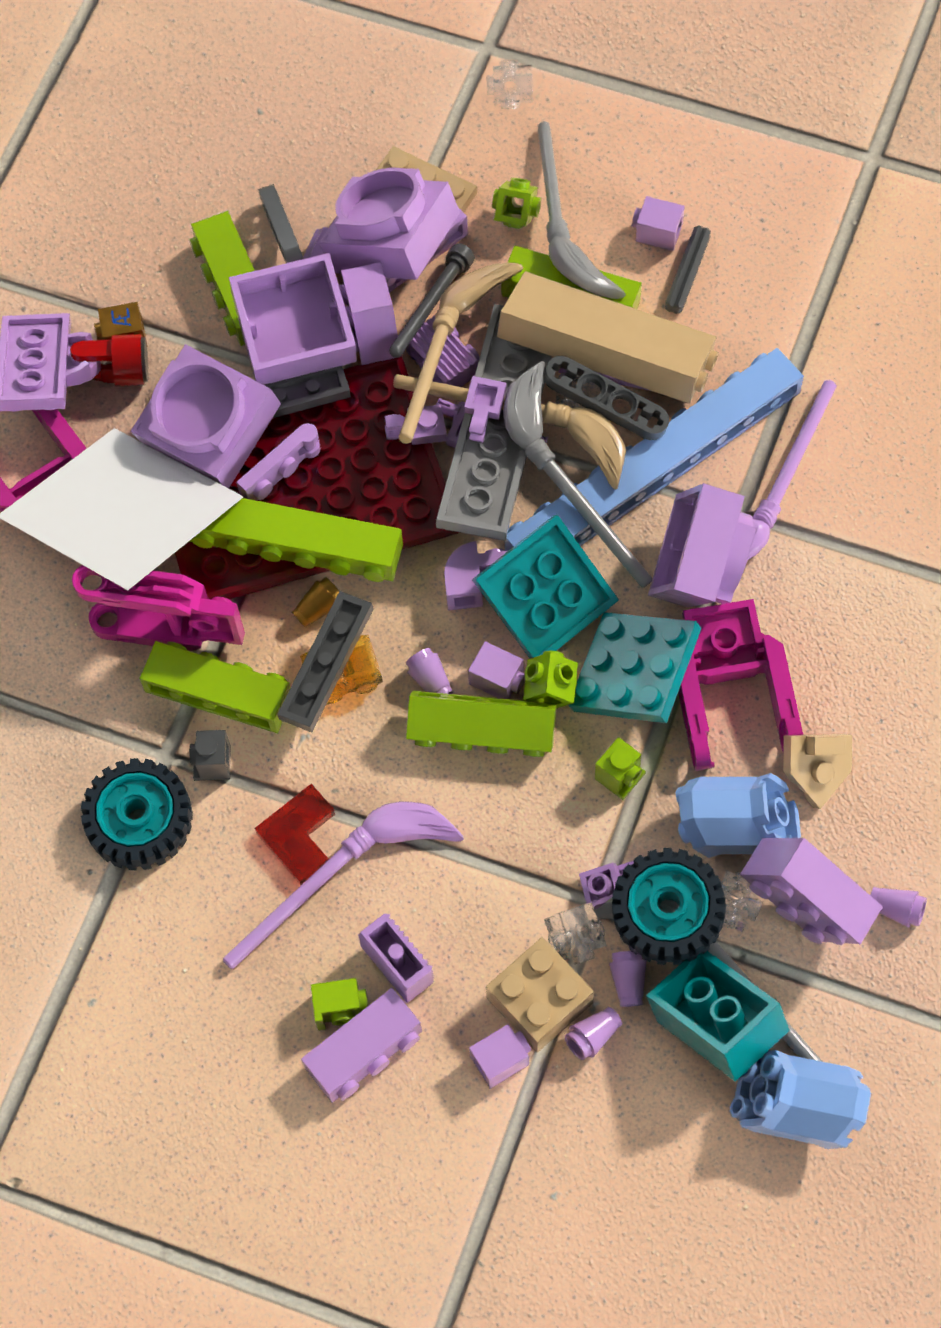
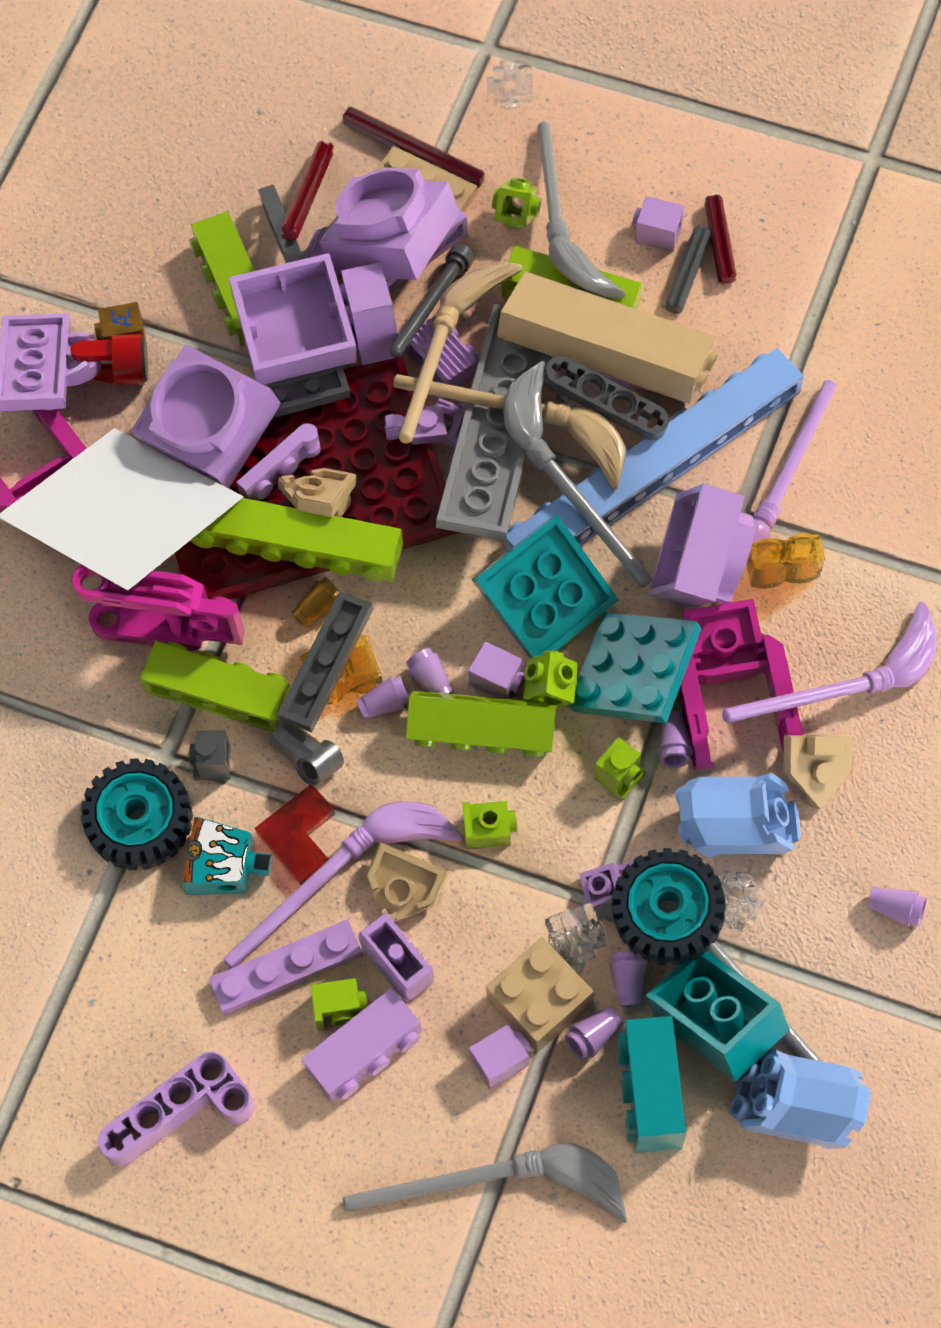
lavender brick [444,541,509,611] -> none
lavender plate [464,376,507,443] -> none
lavender brick [740,838,883,945] -> none
none -> lavender beam [98,1052,254,1166]
none -> torso [182,817,273,895]
none -> lavender plate [209,919,363,1015]
none -> flat silver piece [269,721,344,786]
none -> tan plate [278,468,356,517]
none -> dark red axle [280,140,334,241]
none -> dark red axle [342,107,485,189]
none -> light grey piece [343,1143,627,1223]
none -> lavender cone [356,675,410,719]
none -> tan plate [366,842,449,923]
none -> lime brick [462,801,517,849]
none -> teal brick [617,1016,686,1153]
none -> lavender cone [656,711,693,768]
none -> dark red axle [704,194,737,284]
none -> lavender piece [722,602,938,723]
none -> clear yellow brick [746,533,825,589]

